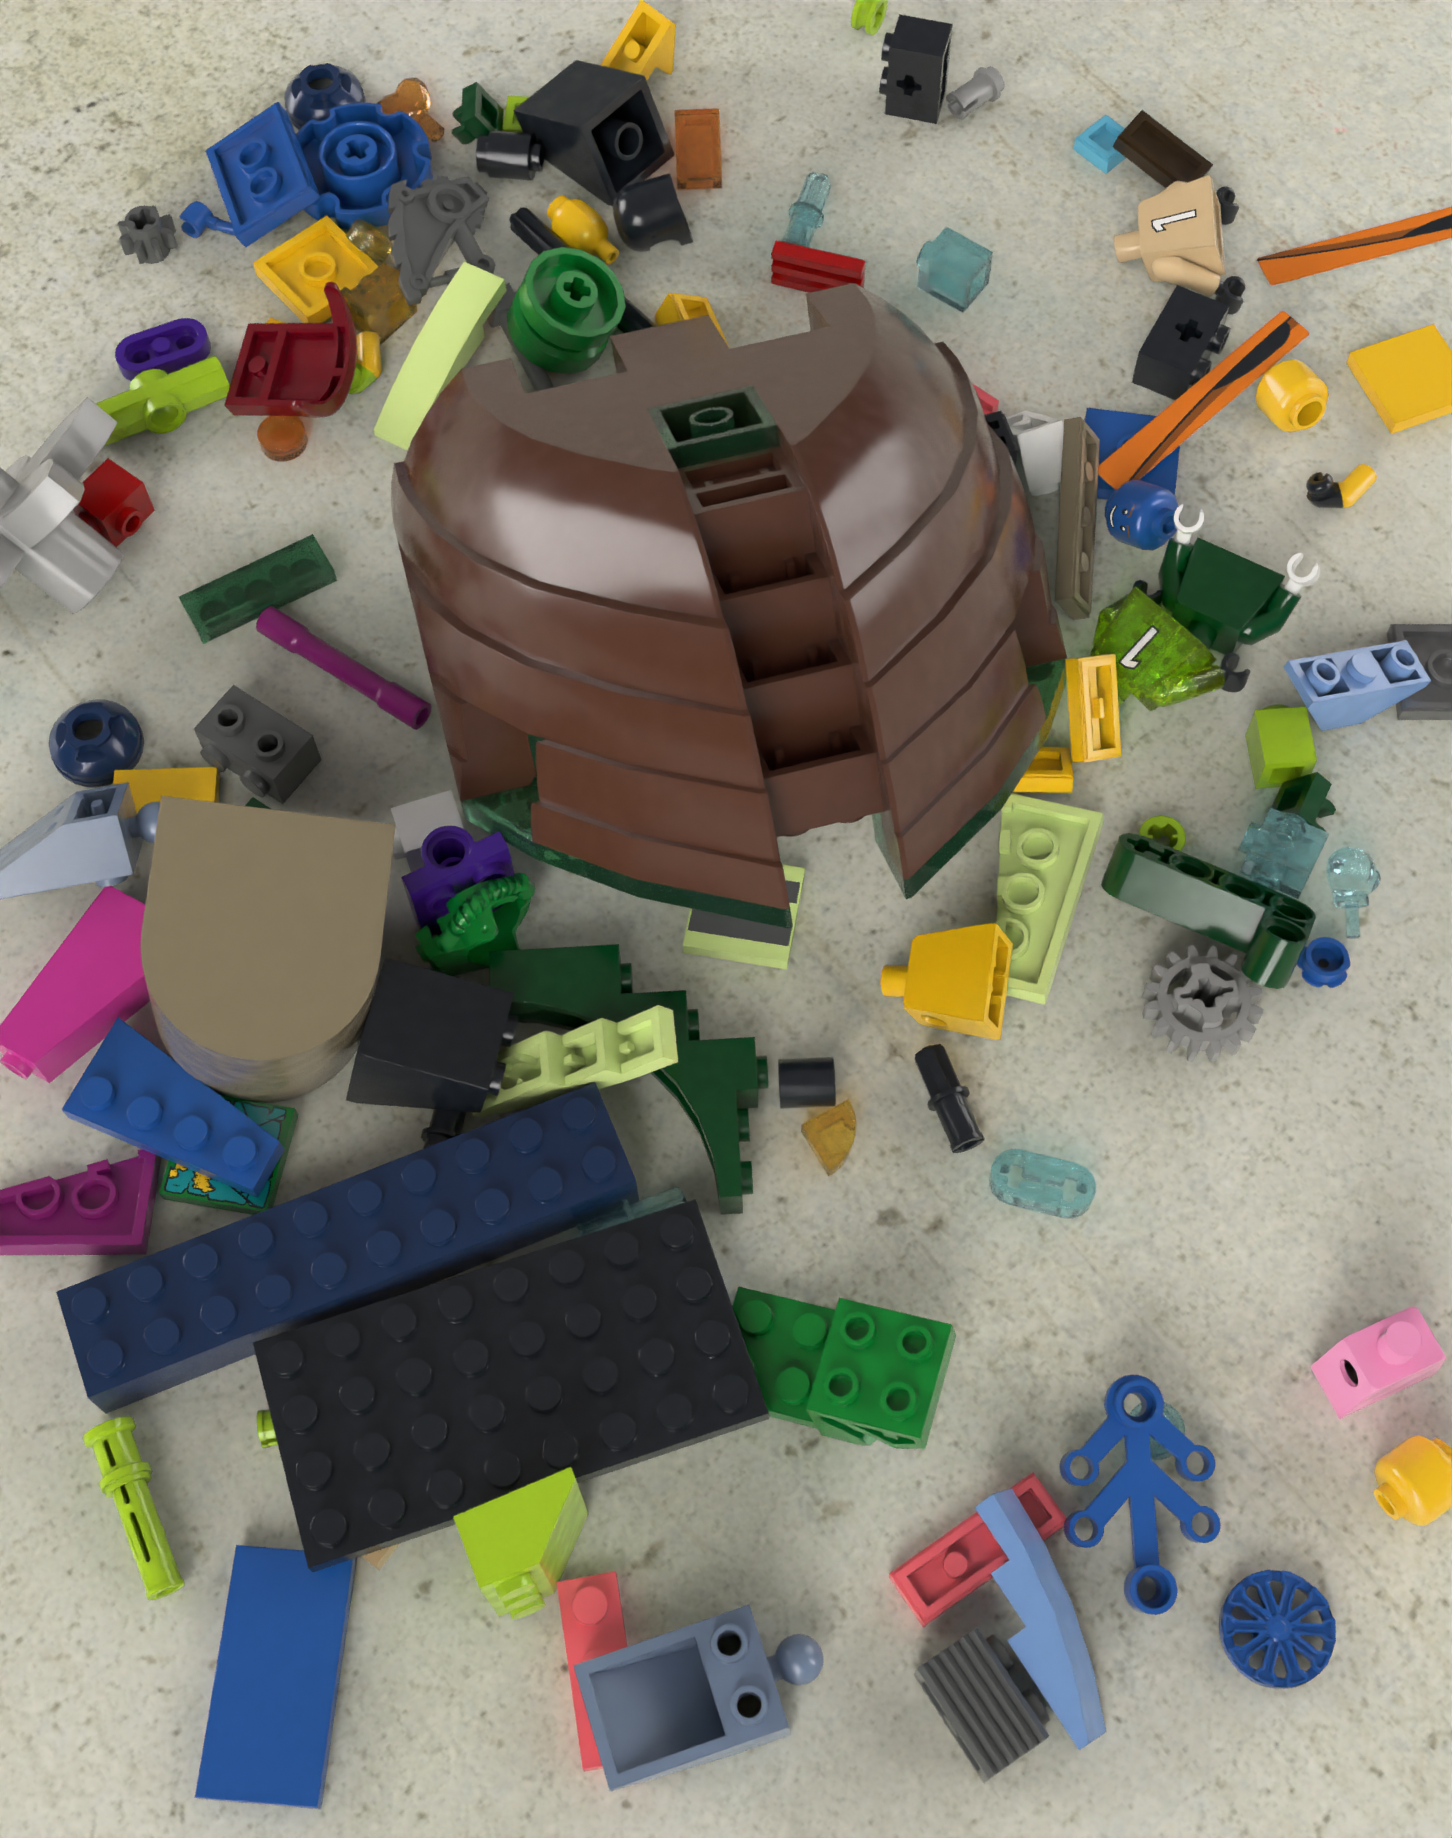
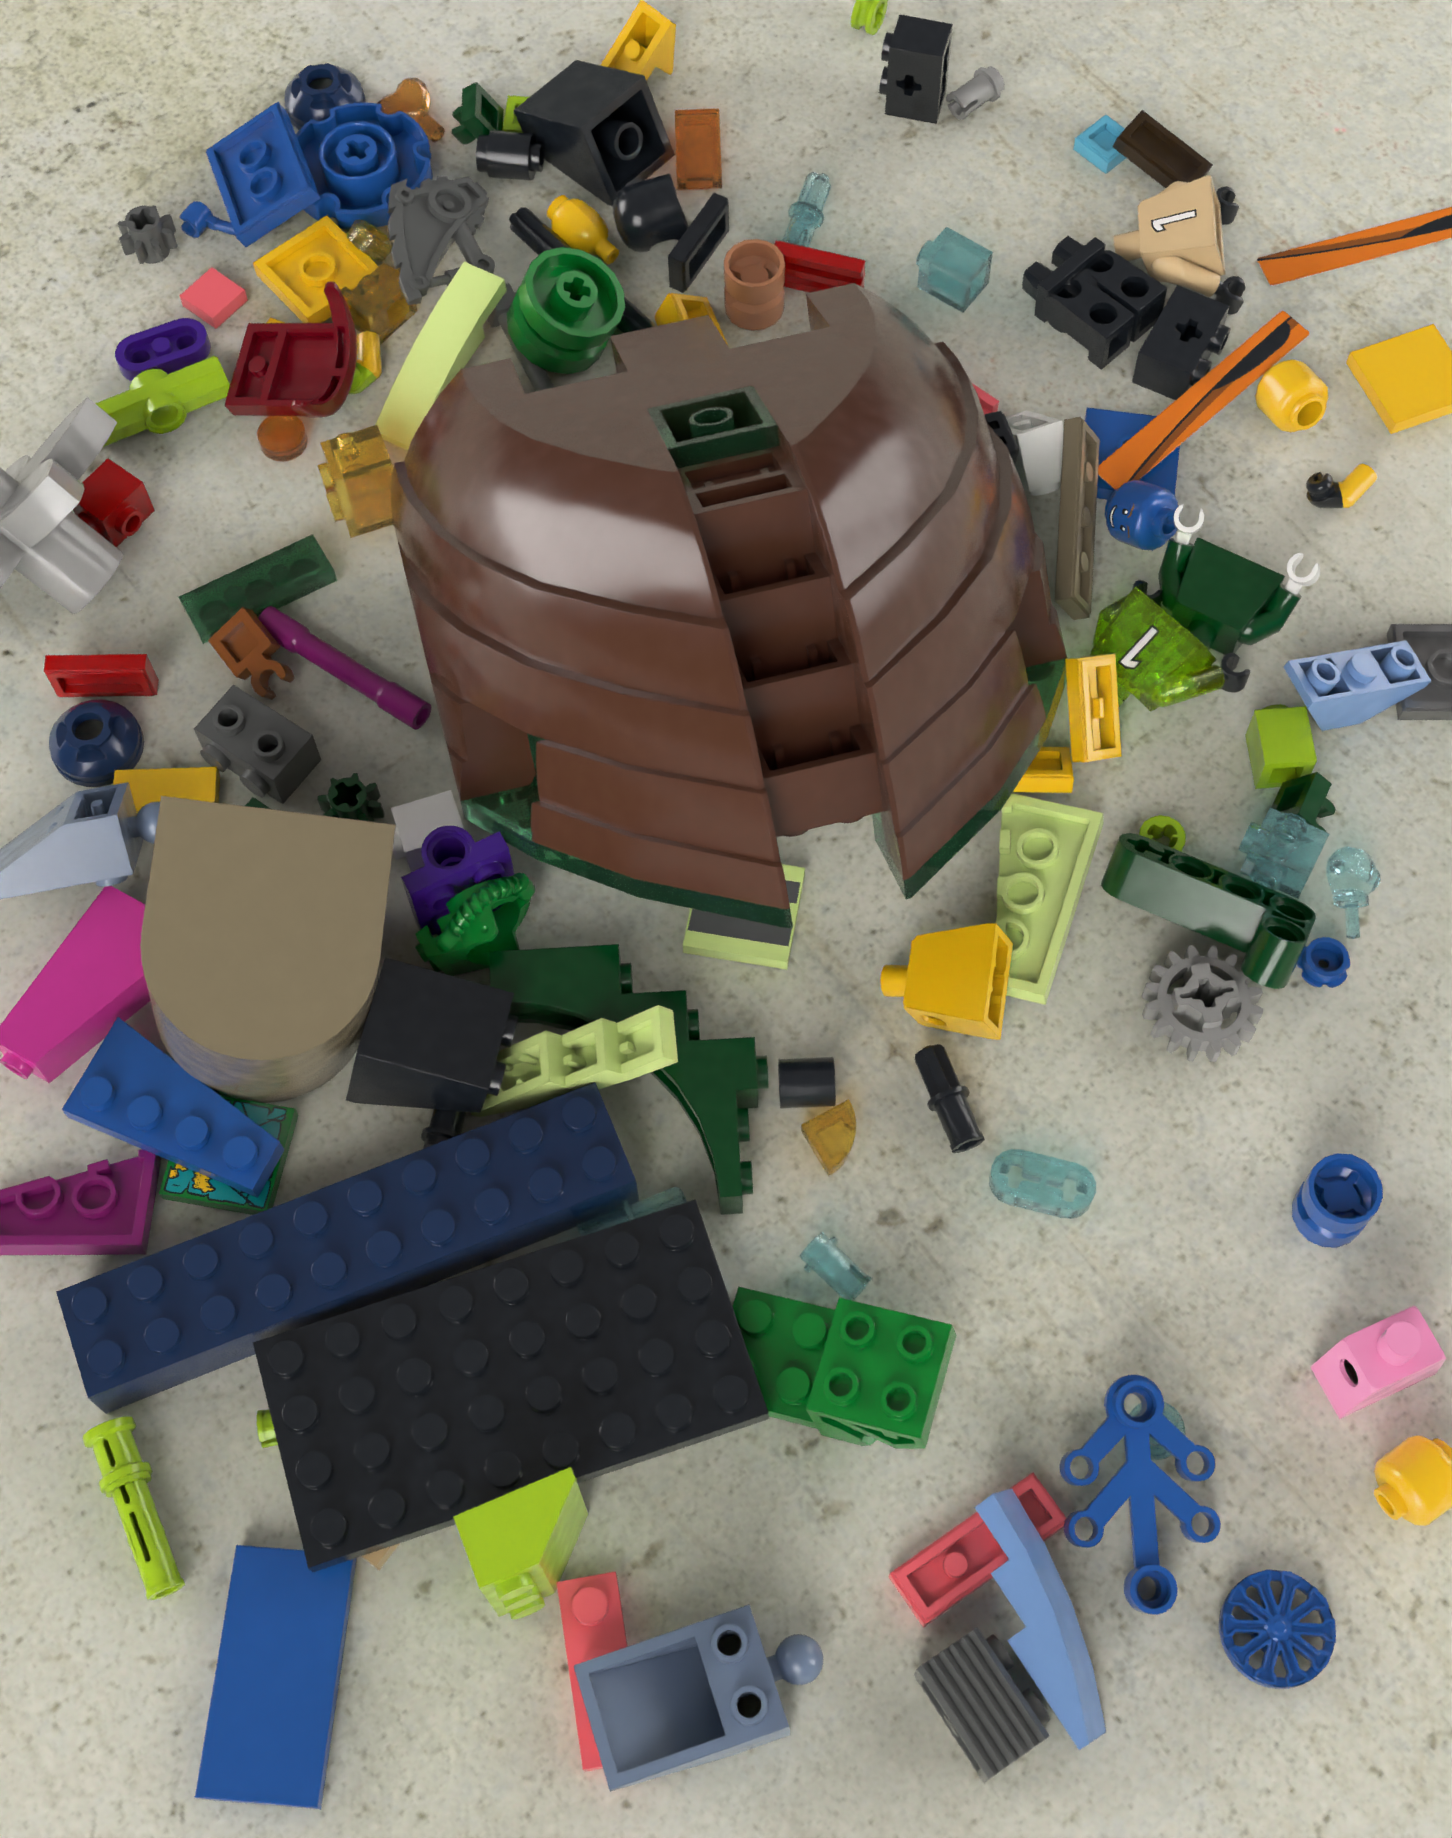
none -> red tile [44,654,159,697]
none -> coral tile [179,267,248,329]
none -> dark orange plate [208,607,295,700]
none -> clear yellow brick [317,425,393,538]
none -> dark green gear [317,773,385,822]
none -> black tile [668,193,729,293]
none -> nougat wheel [724,239,785,331]
none -> clear light blue pin [799,1232,873,1301]
none -> black hips [1022,236,1167,370]
none -> blue wheel [1292,1153,1383,1248]

